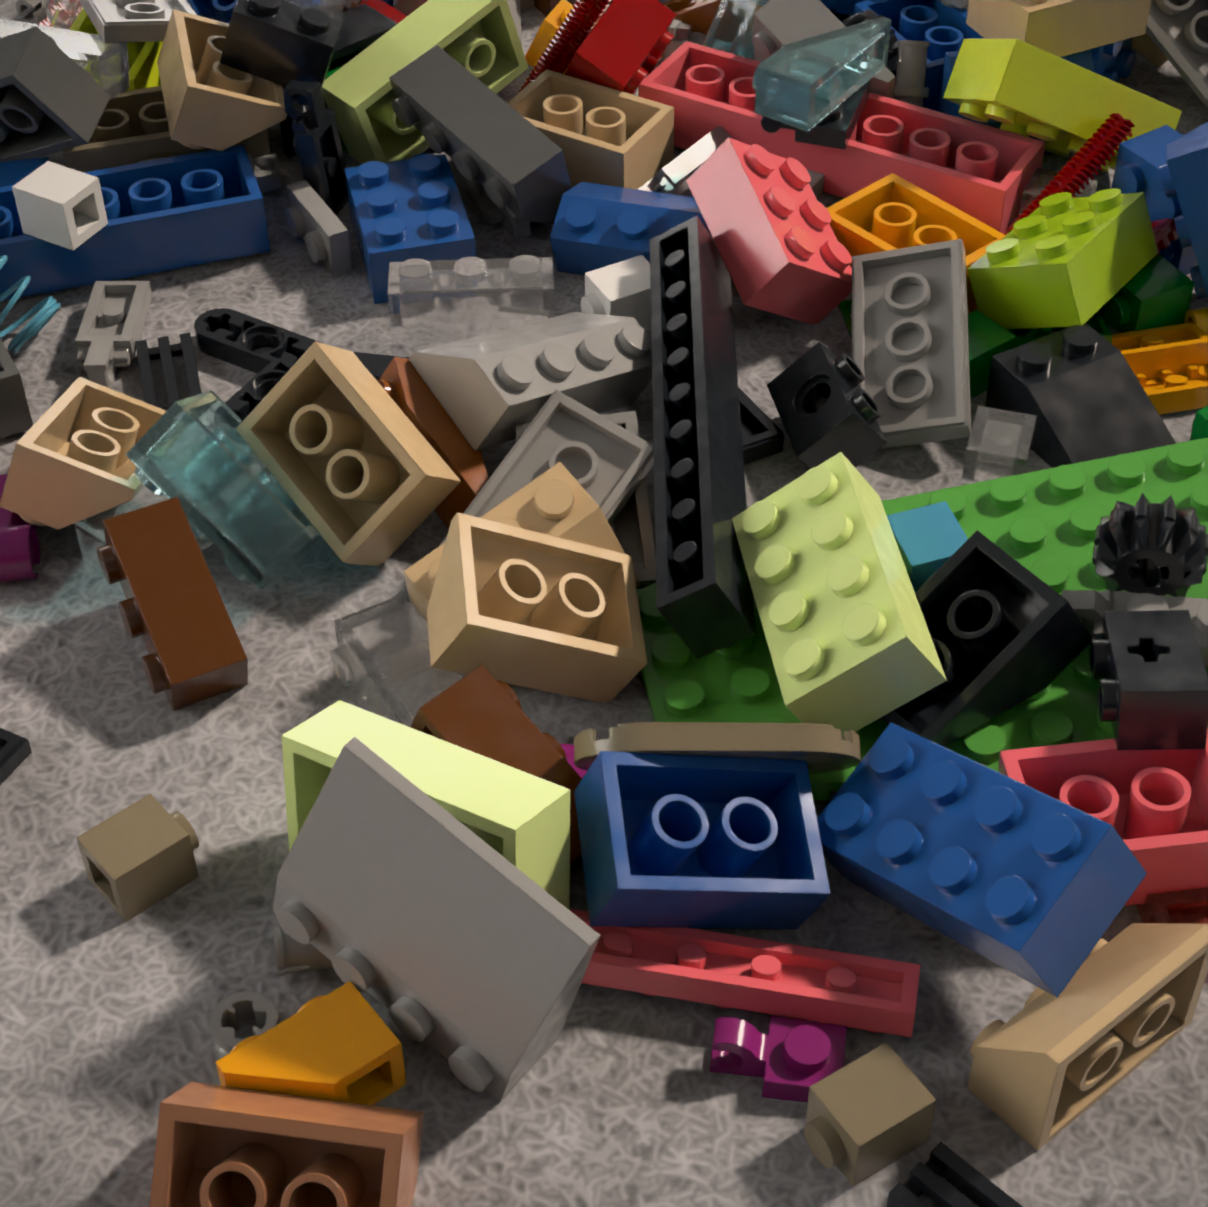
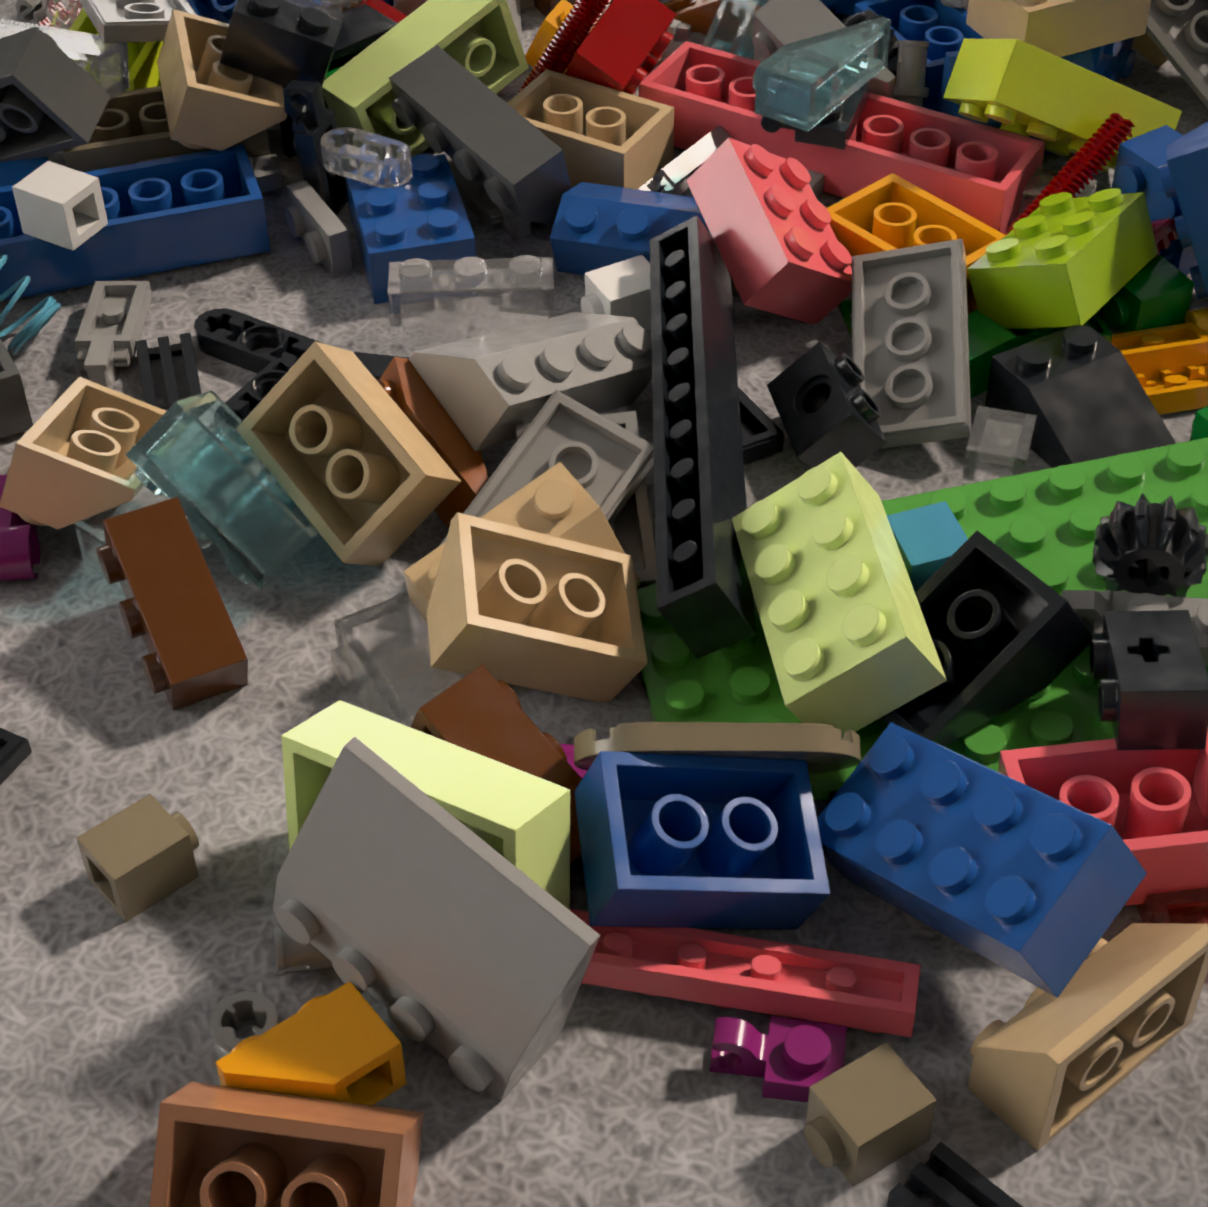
none -> clear beam [320,127,413,188]

